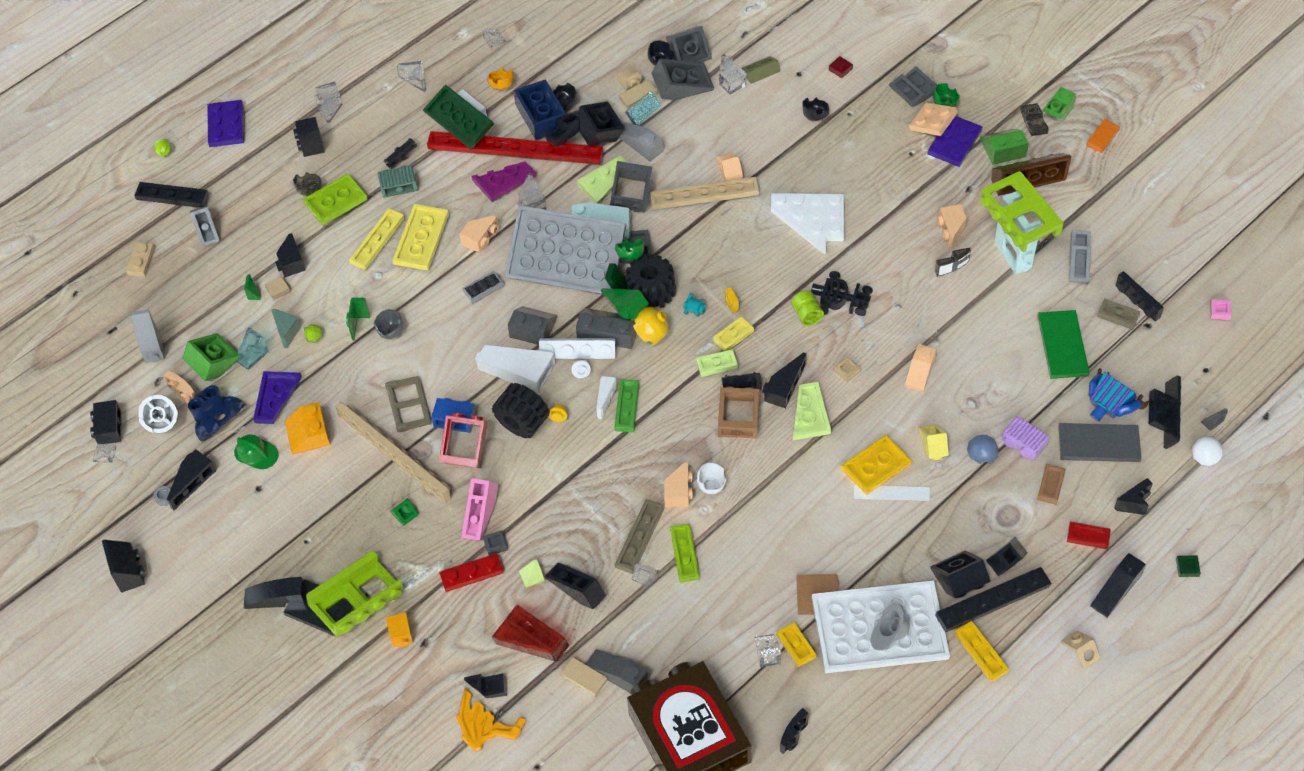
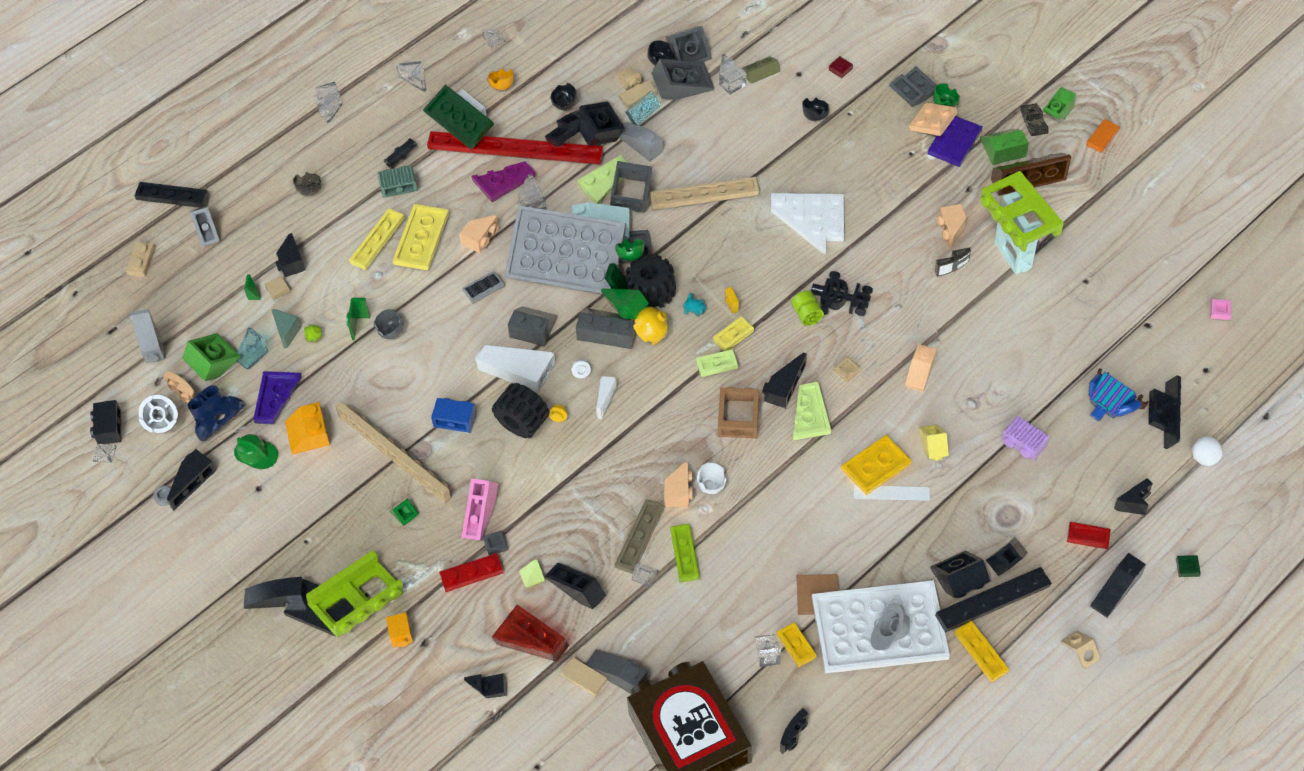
black slope [102,539,146,593] -> none
lime plate [153,139,171,157] -> none
dark purple plate [207,100,244,148] -> none
black brick [293,117,325,157] -> none
lime plate [302,173,368,226] -> none
dark tan window [385,376,431,432] -> none
window [439,413,488,469] -> none
light orange animal [456,688,526,751] -> none
dark blue slope [514,79,566,140] -> none
white plate [539,338,615,359] -> none
bright green tile [614,379,639,432] -> none
light nougat slope [716,153,744,181] -> none
black hinge [721,372,761,390] -> none
sand blue hair [967,434,999,464] -> none
green tile [1037,310,1090,379] -> none
medium nougat tile [1037,464,1066,505] -> none
dark grey tile [1058,423,1142,462] -> none
light grey slope [1069,230,1091,283] -> none
dark tan plate [1097,298,1141,330] -> none
black plate [1115,271,1164,321] -> none
dark grey slope [1201,408,1228,431] -> none

